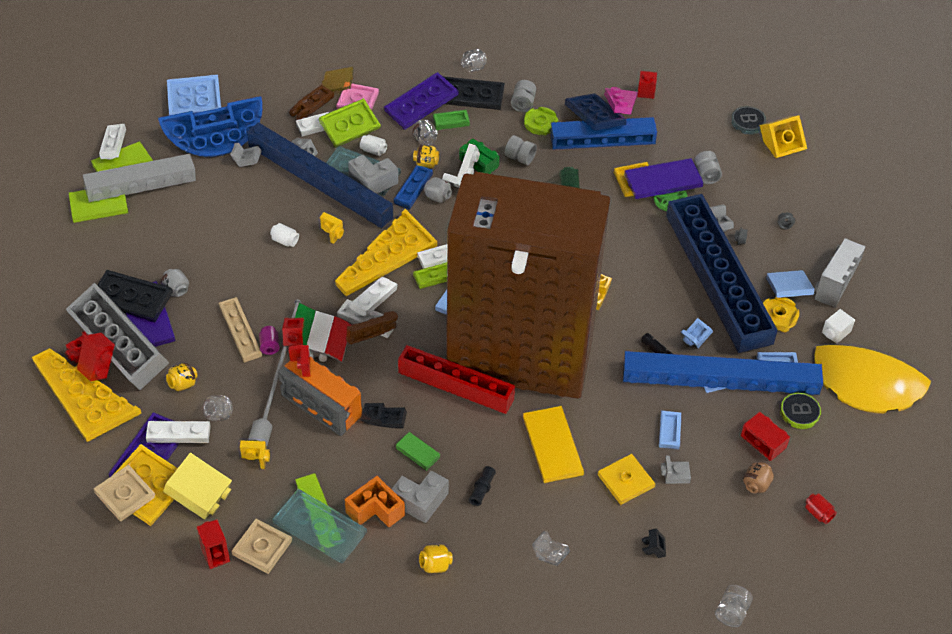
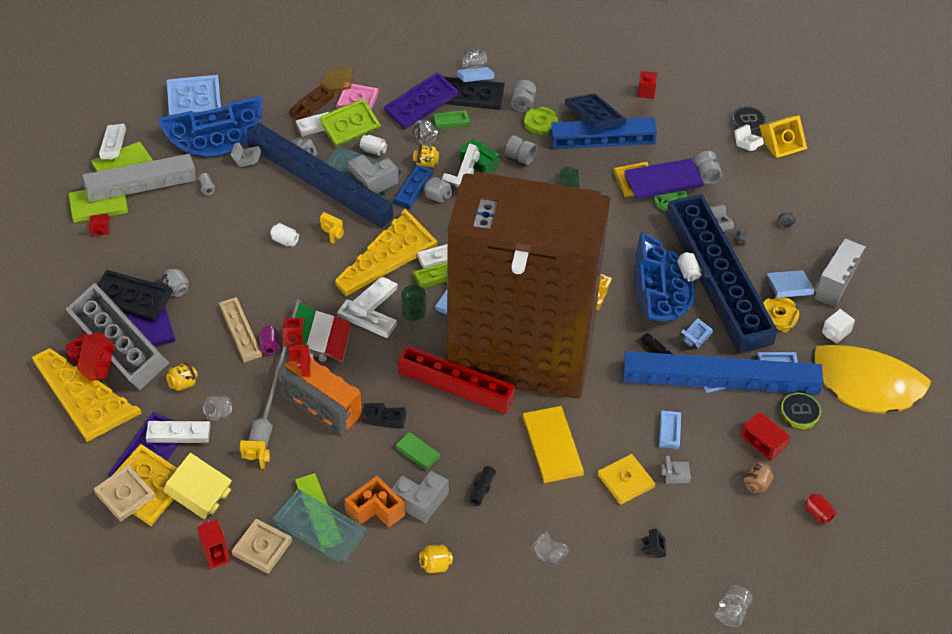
reddish brown hinge [346,311,398,345] -> none
dark pink wing [604,87,638,114] -> none
none -> red bracket [88,214,110,237]
none -> light grey pin [198,173,215,195]
none -> clear green wheel [401,285,426,321]
none -> light blue tile [457,67,494,82]
none -> blue brick [634,232,695,321]
none -> white brick [677,252,701,281]
none -> white bracket [734,124,764,151]

